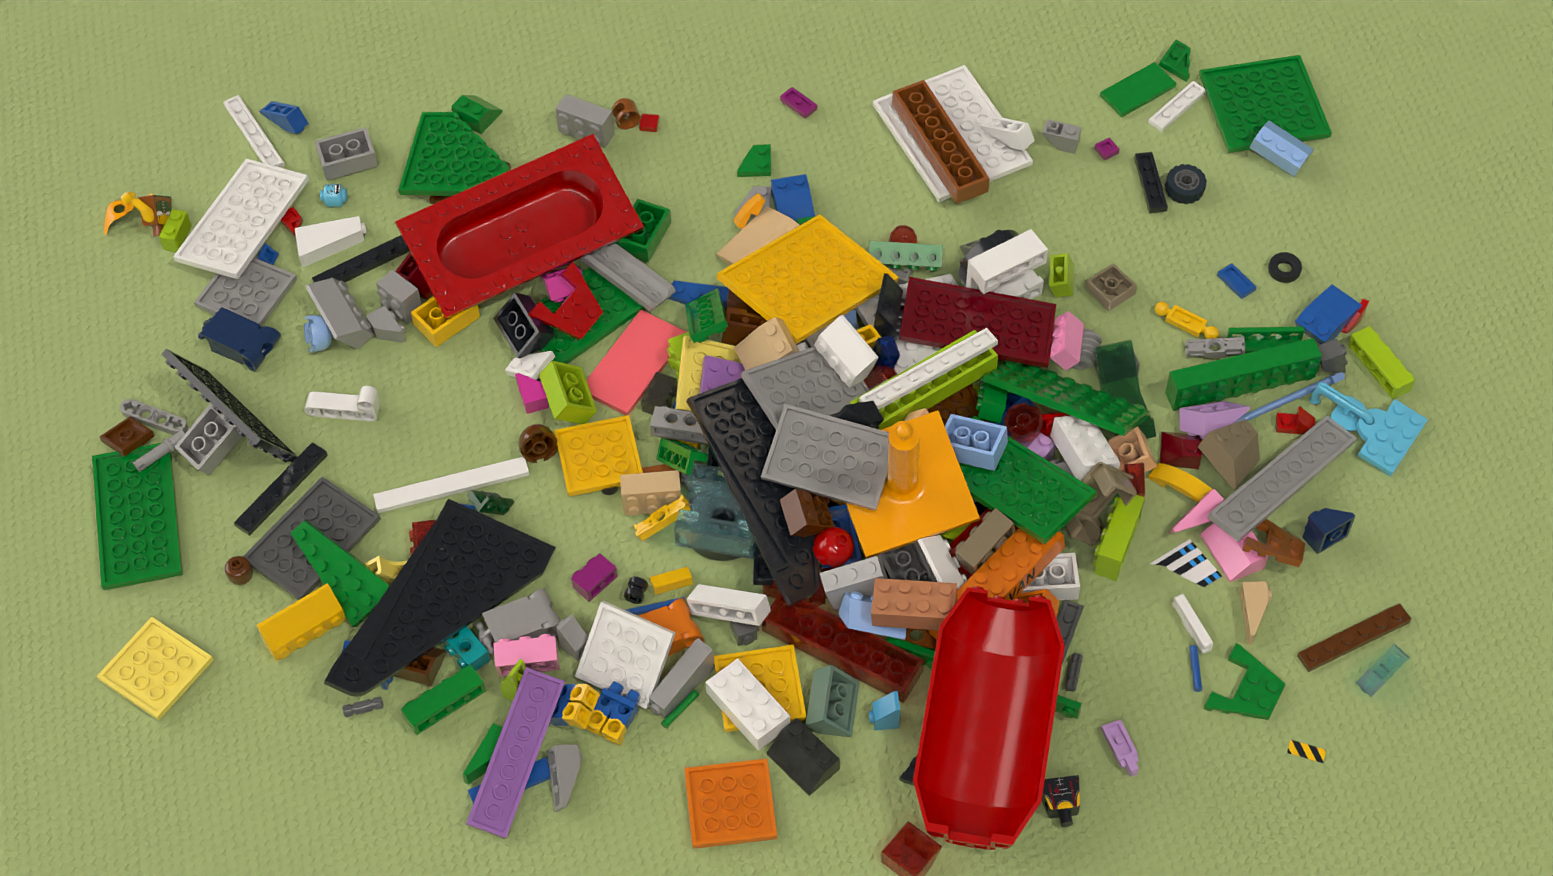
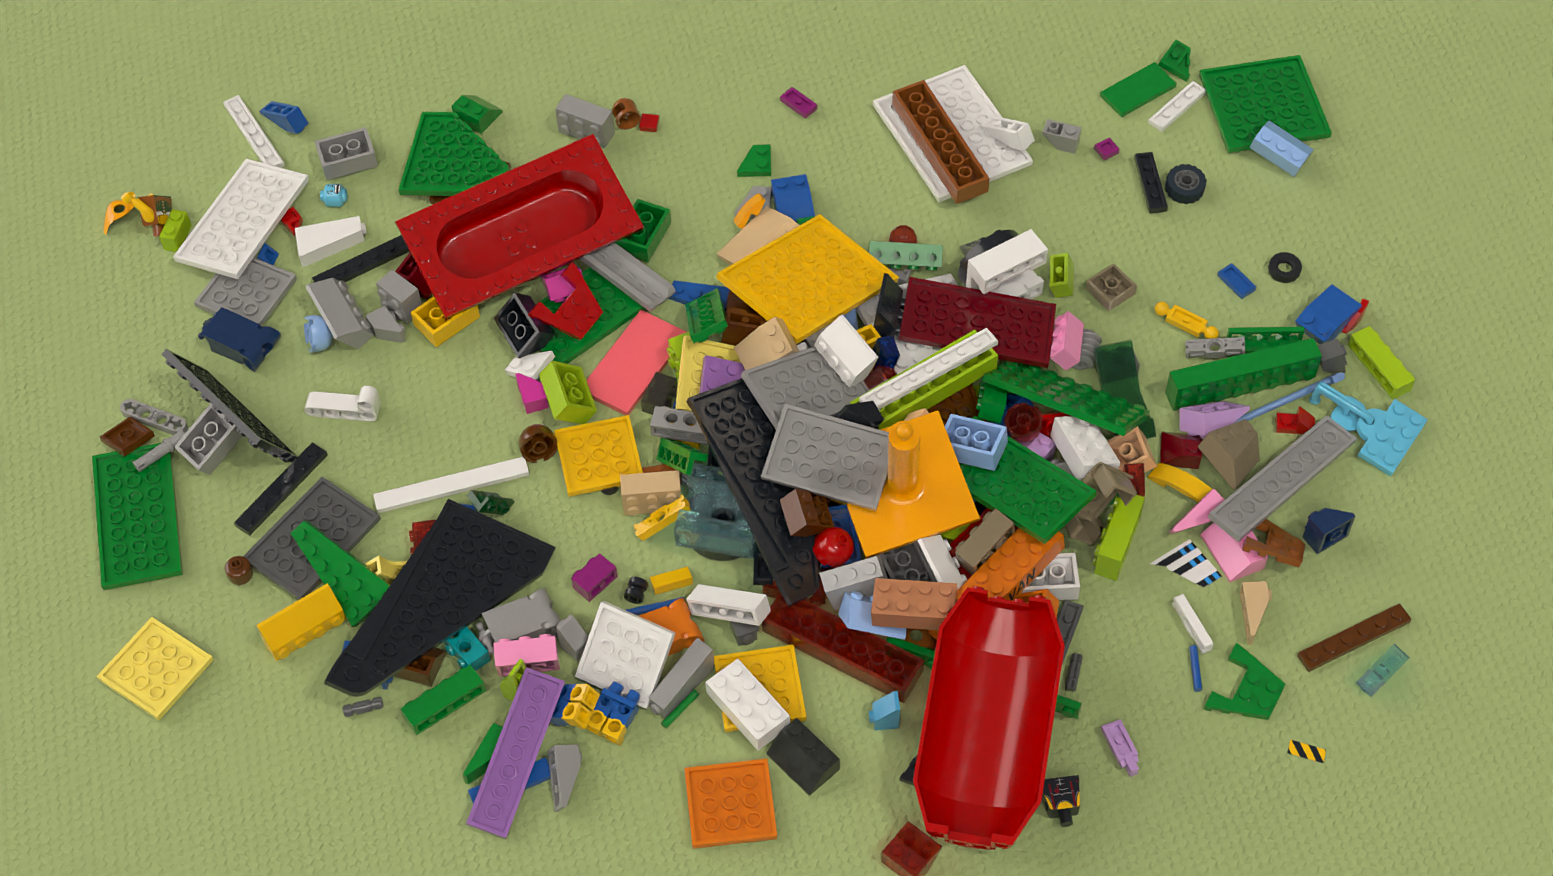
sand green slope [805,665,860,737] -> none

